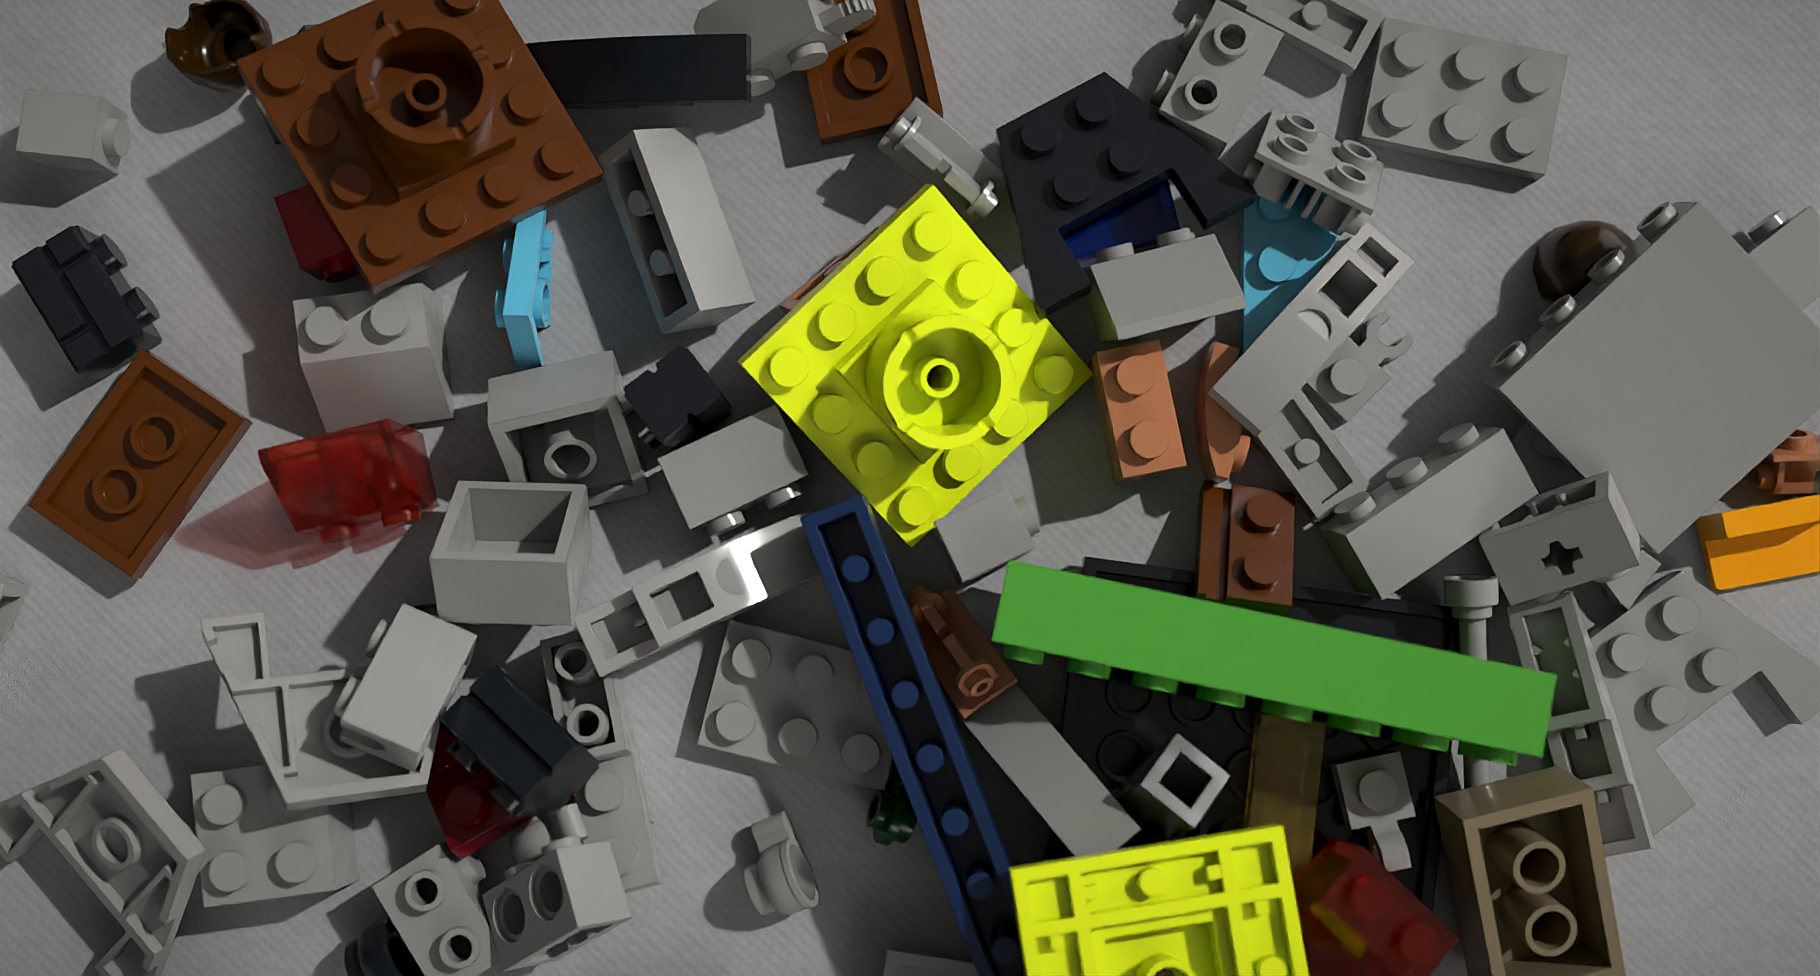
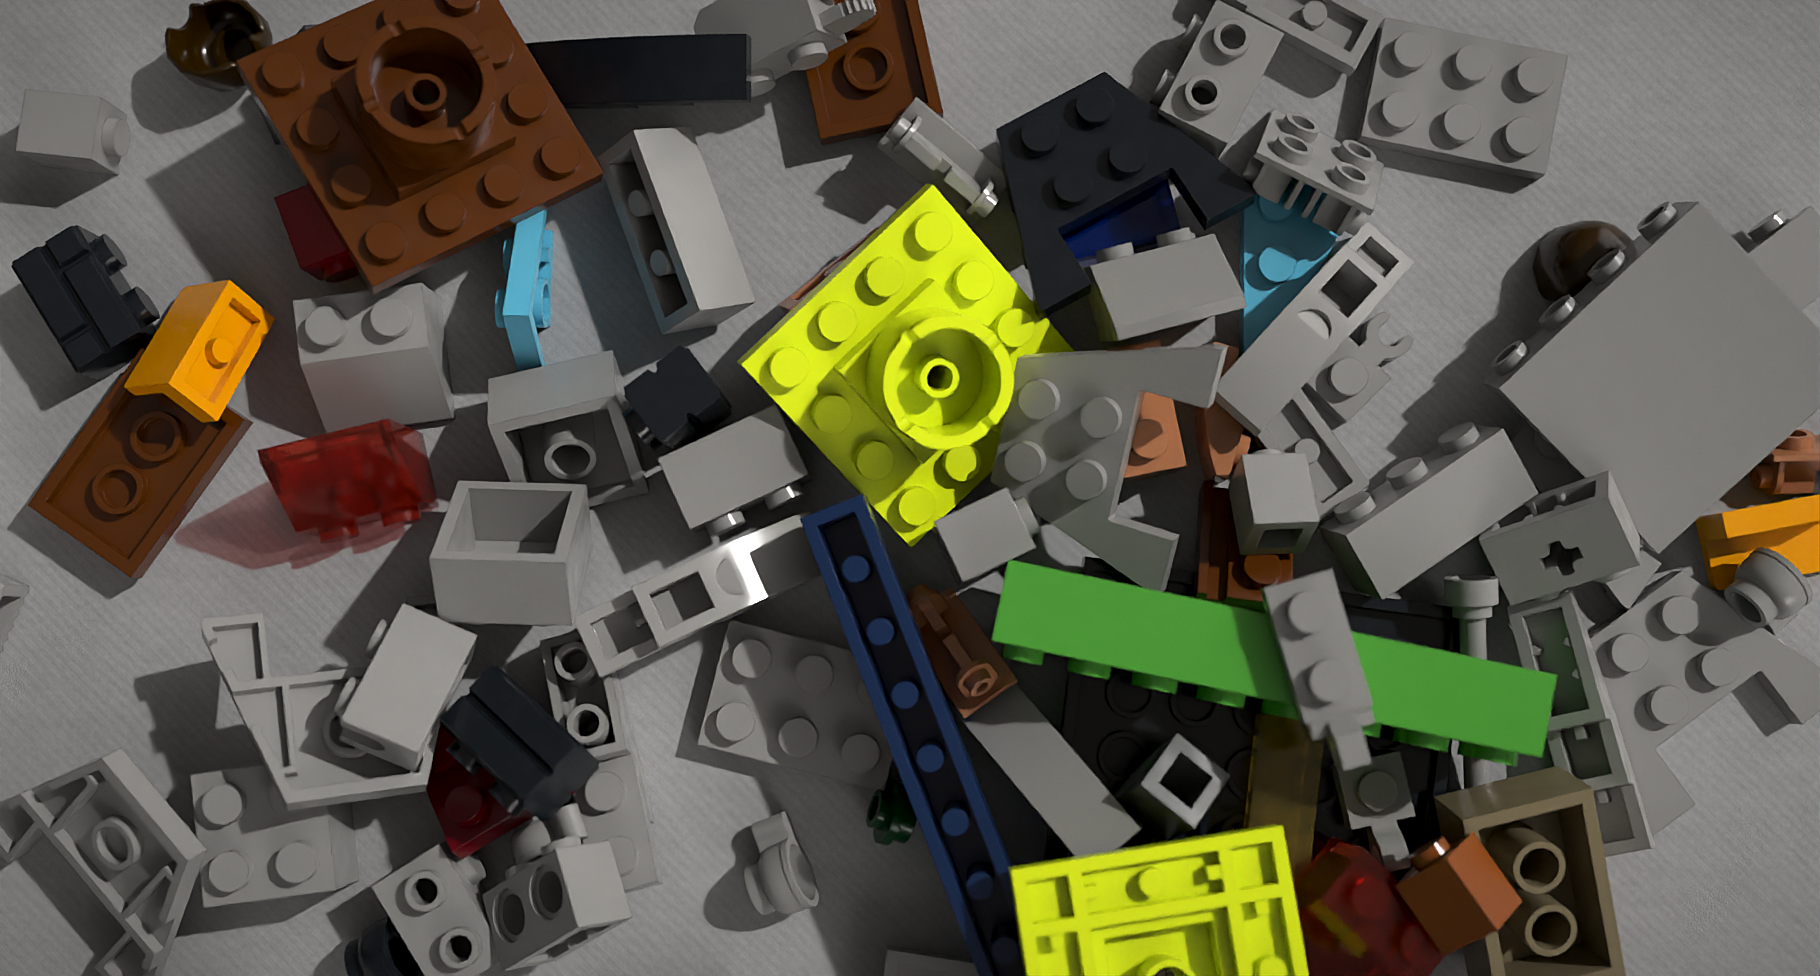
none -> light orange panel [124,280,276,423]
none -> light grey wing [990,344,1228,592]
none -> light grey brick [1228,449,1320,555]
none -> light grey hinge [1260,569,1375,771]
none -> dark orange brick [1395,831,1522,956]
none -> light grey piece [1724,547,1813,635]

